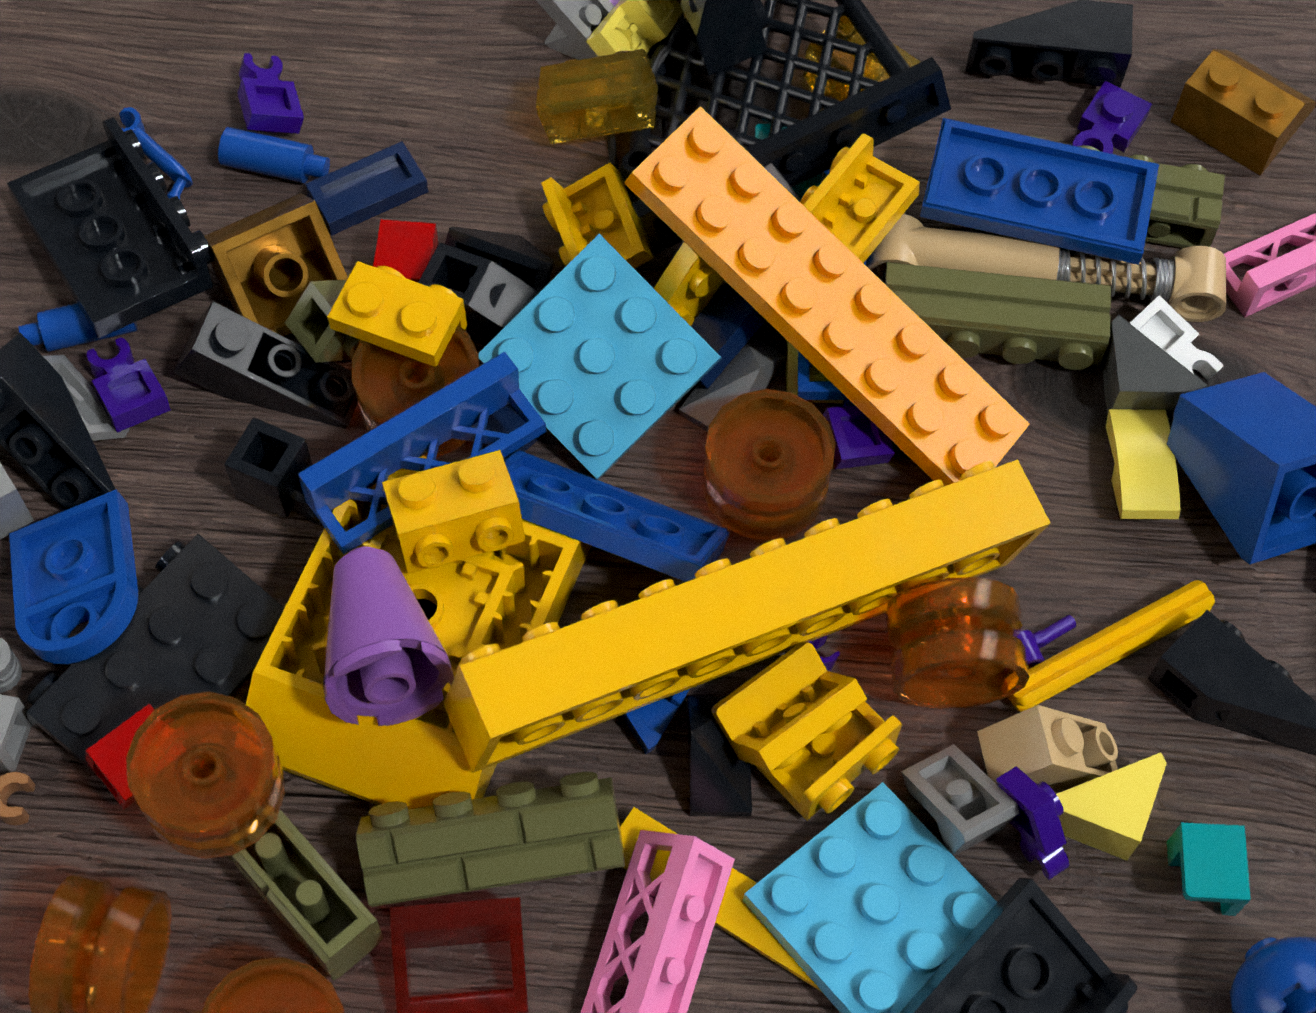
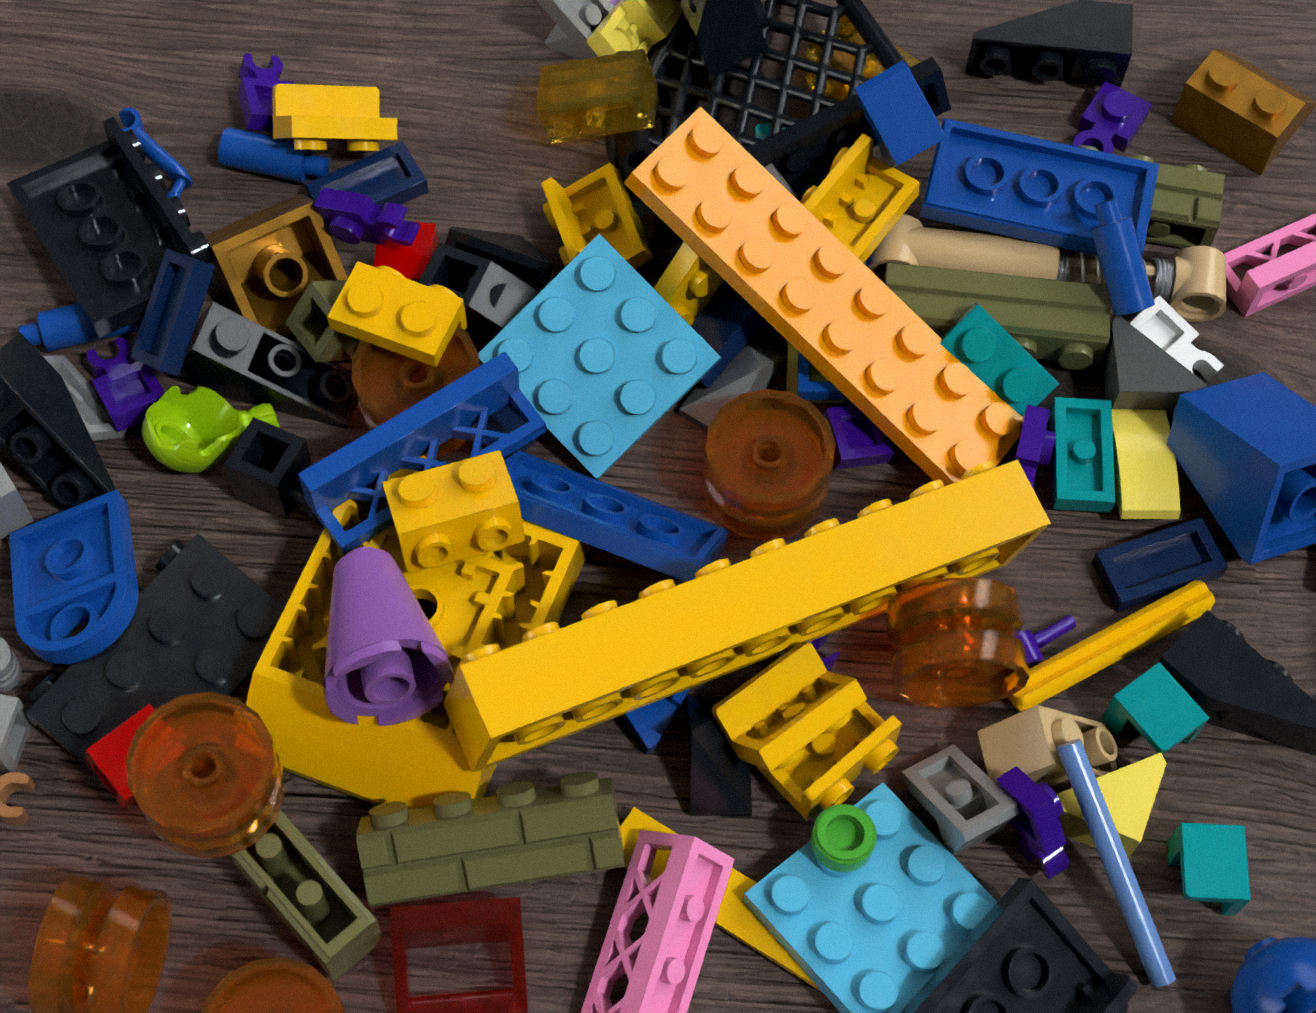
none -> dark blue tile [130,248,215,376]
none -> lime hair [141,386,280,473]
none -> yellow bracket [272,84,397,151]
none -> dark purple plate [313,187,421,246]
none -> bright green tile [810,804,877,872]
none -> blue slope [854,60,947,167]
none -> teal plate [940,302,1060,417]
none -> dark purple plate [1012,404,1056,488]
none -> teal plate [1050,397,1115,513]
none -> medium blue bar [1056,739,1176,988]
none -> blue cylinder [1090,198,1155,316]
none -> dark blue tile [1092,517,1228,612]
none -> teal panel [1101,662,1209,754]

